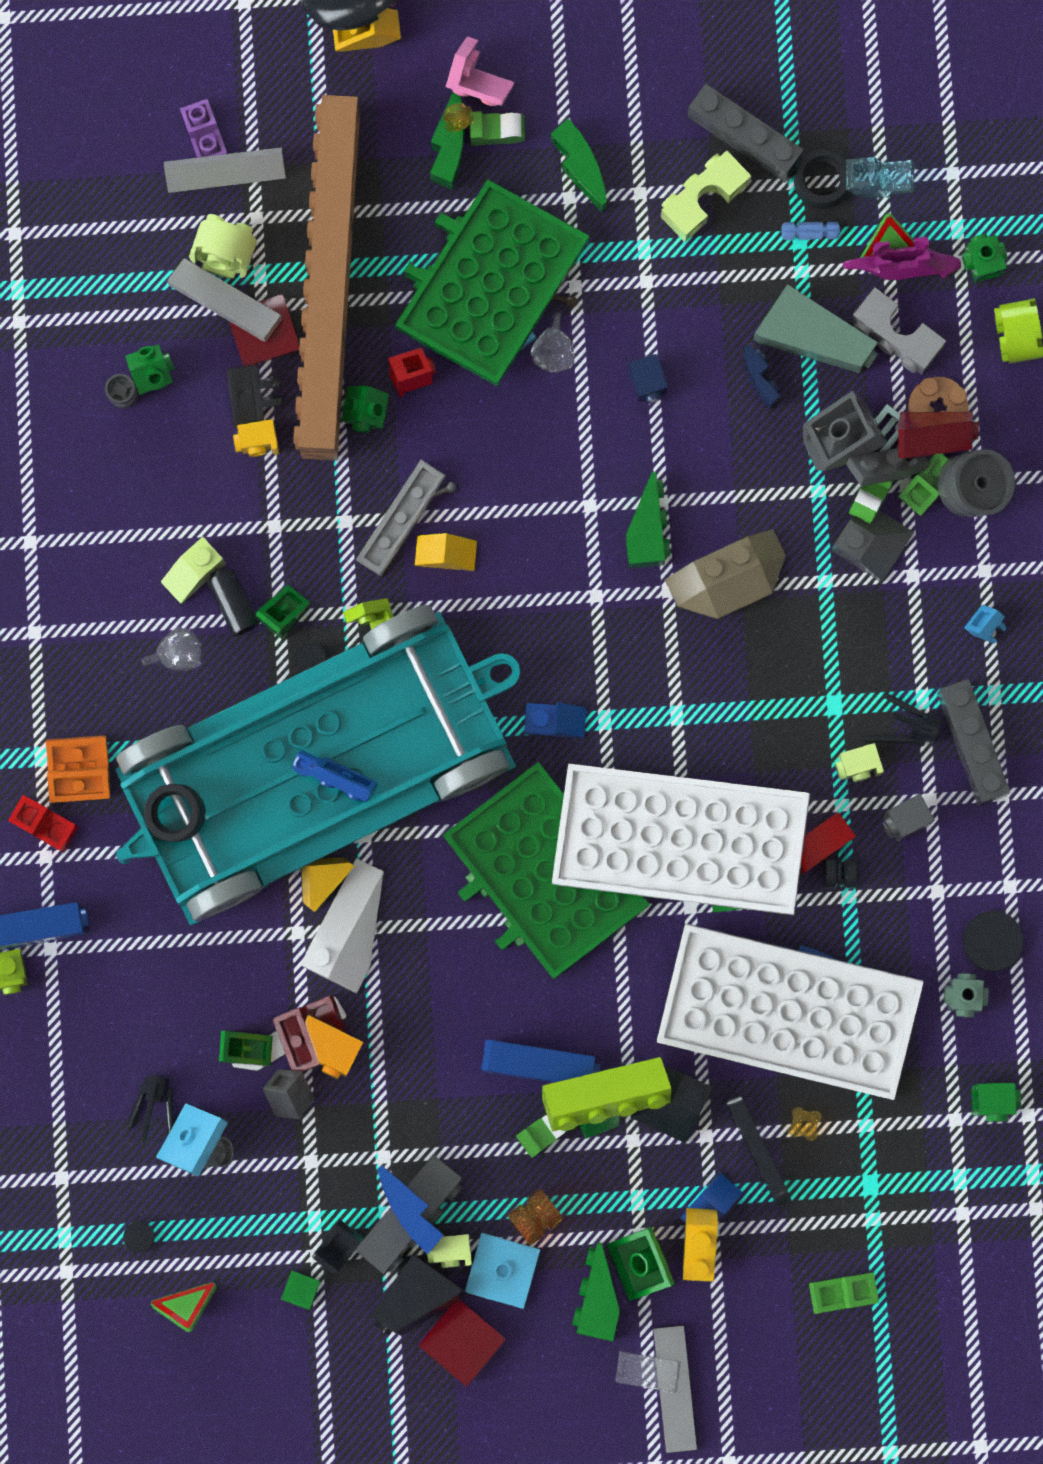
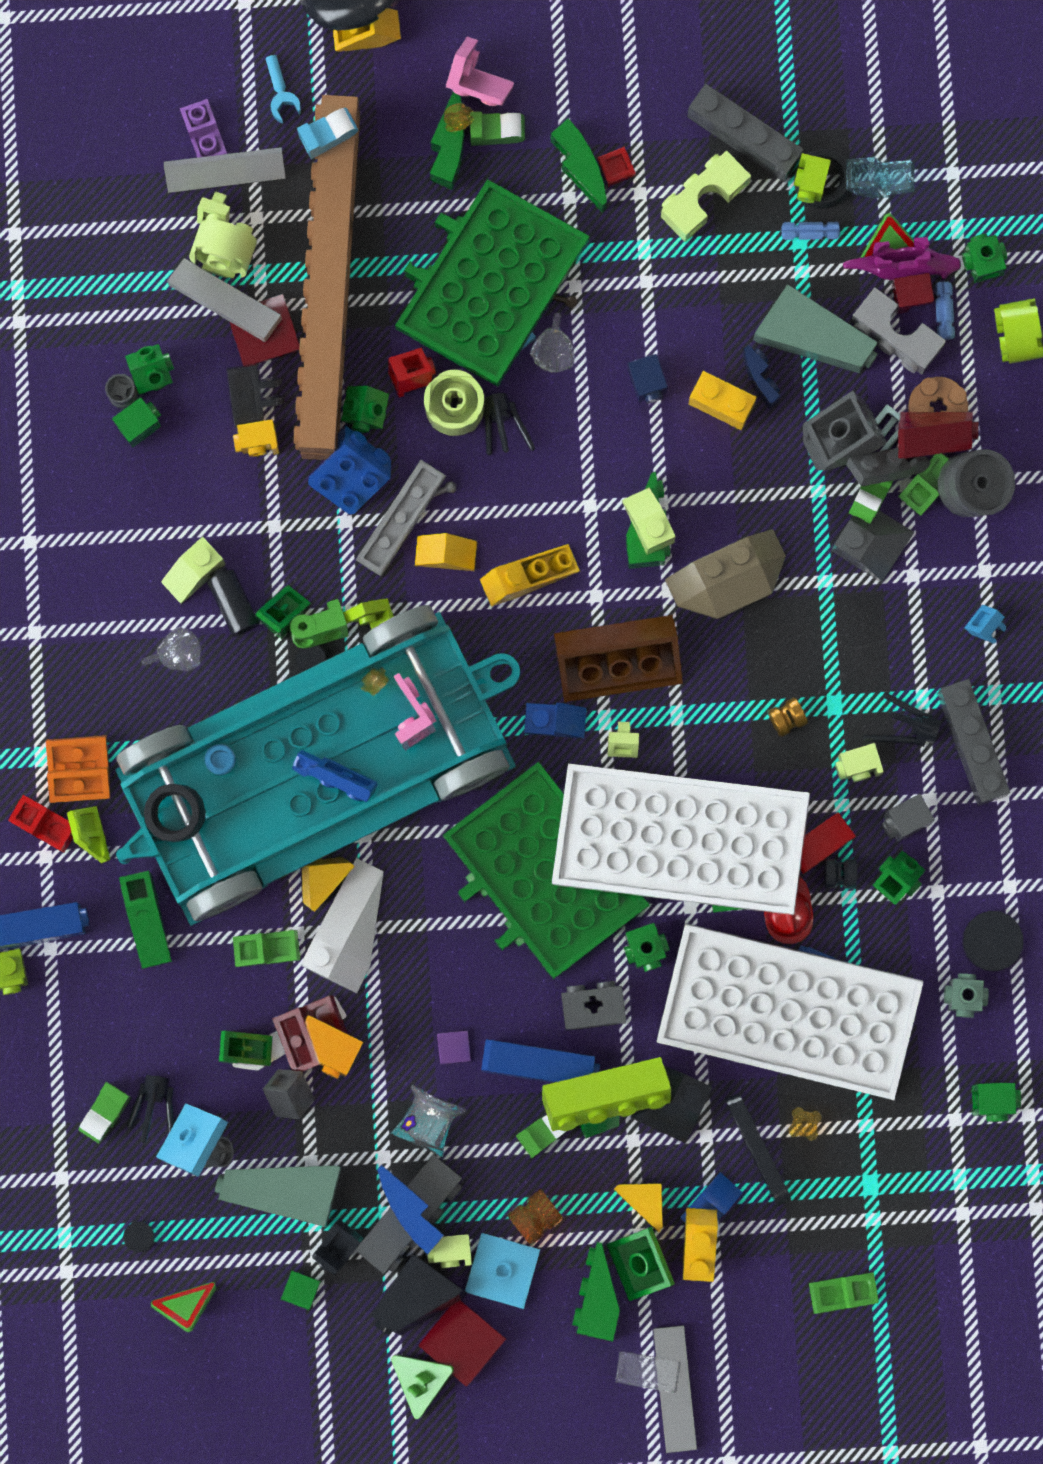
none -> lime tile [67,806,111,863]
none -> bright green leg [78,1082,132,1144]
none -> green brick [112,397,161,448]
none -> green slope [119,871,172,969]
none -> yellowish green tile [197,192,230,224]
none -> dark azure tile [205,744,236,775]
none -> sand green slope [215,1165,342,1227]
none -> bright green slope [233,930,300,967]
none -> medium azure piece [266,55,301,123]
none -> bright green leg [290,599,349,648]
none -> medium azure leg [297,108,359,159]
none -> blue bracket [308,426,391,514]
none -> clear yellow plate [361,667,389,696]
none -> clear hat [391,1084,467,1157]
none -> piece [391,1354,454,1419]
none -> bright pink bracket [394,673,437,751]
none -> yellowish green brick [424,370,485,436]
none -> medium lavender slope [437,1031,471,1065]
none -> yellow slope [480,544,580,607]
none -> black plant [484,393,535,456]
none -> reddish brown slope [554,615,683,702]
none -> dark grey brick [561,981,626,1031]
none -> red tile [597,146,636,187]
none -> yellowish green tile [608,721,639,758]
none -> yellow slope [613,1184,663,1232]
none -> yellowish green slope [622,488,676,555]
none -> green brick [623,923,670,972]
none -> yellow brick [689,371,757,430]
none -> red piece [764,876,813,944]
none -> pearl gold wheel [767,697,808,737]
none -> lime brick [794,153,831,203]
none -> green brick [872,850,925,905]
none -> dark red panel [891,273,934,314]
none -> medium blue axle [935,281,955,340]

